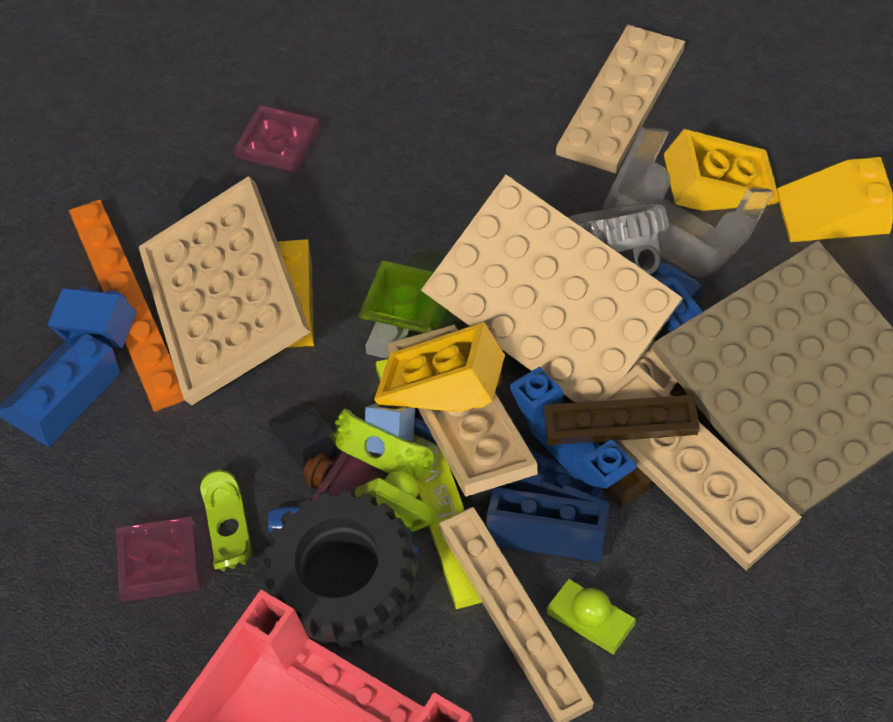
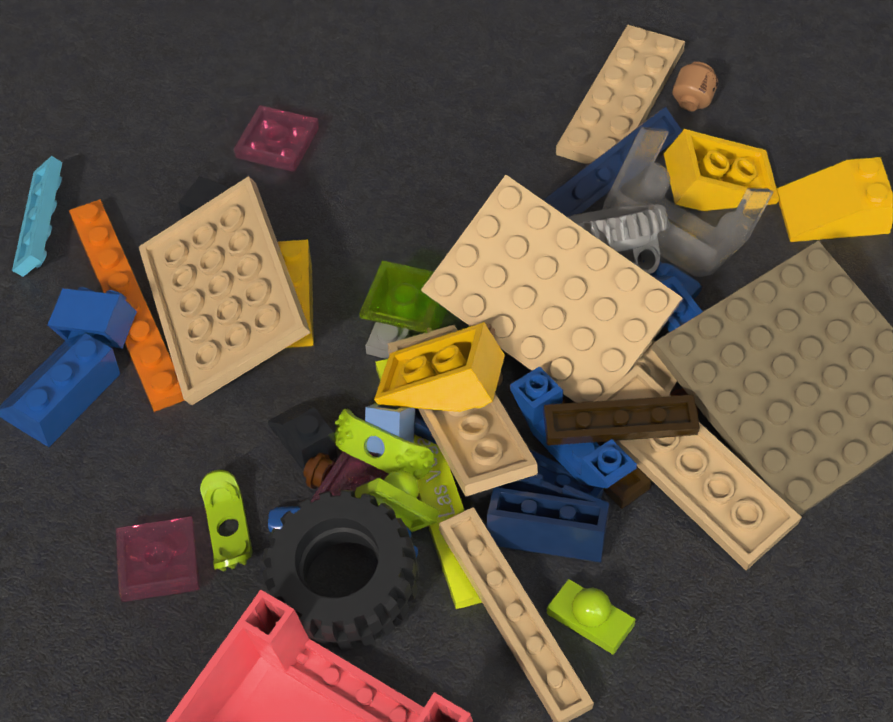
none -> medium azure plate [12,156,62,277]
none -> dark blue plate [543,107,682,216]
none -> medium nougat head [672,62,719,111]

